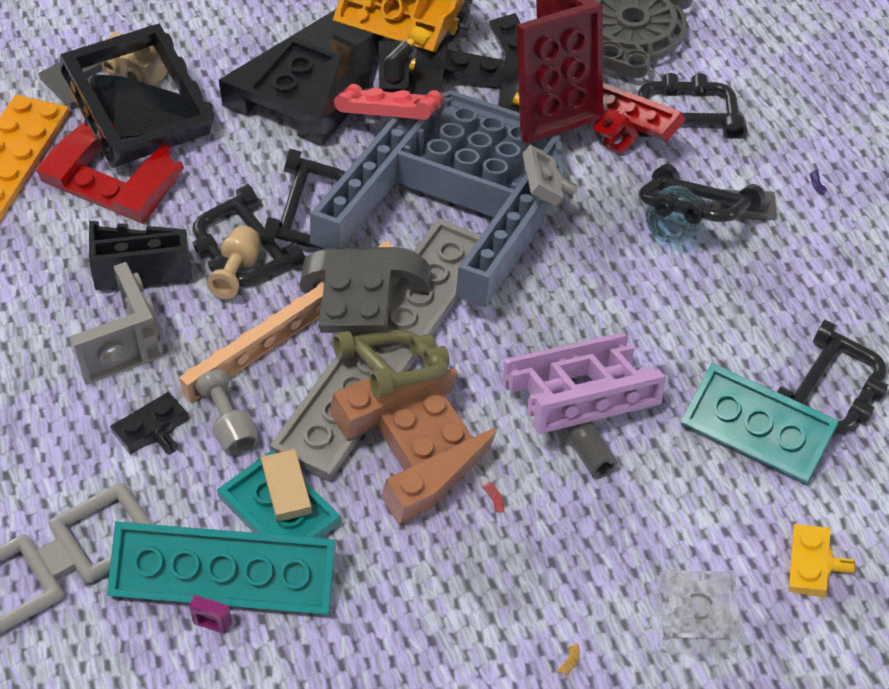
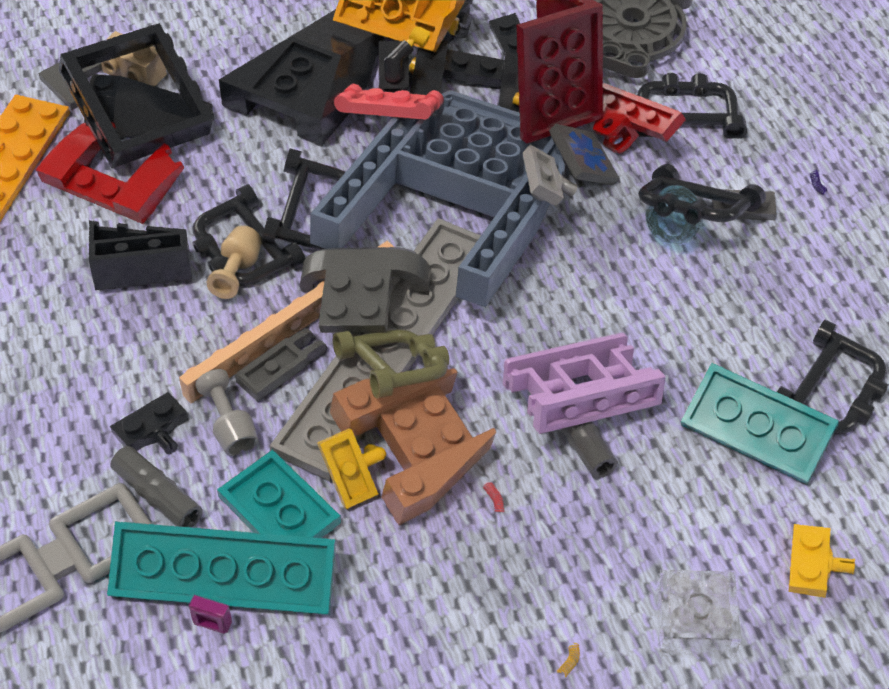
light grey bracket [70,262,162,385] -> none
tan tile [261,449,312,522] -> none
none -> dark grey axle [110,446,203,528]
none -> dark grey hinge [235,328,327,402]
none -> yellow plate [317,428,386,509]
none -> dark grey tile [549,124,620,185]

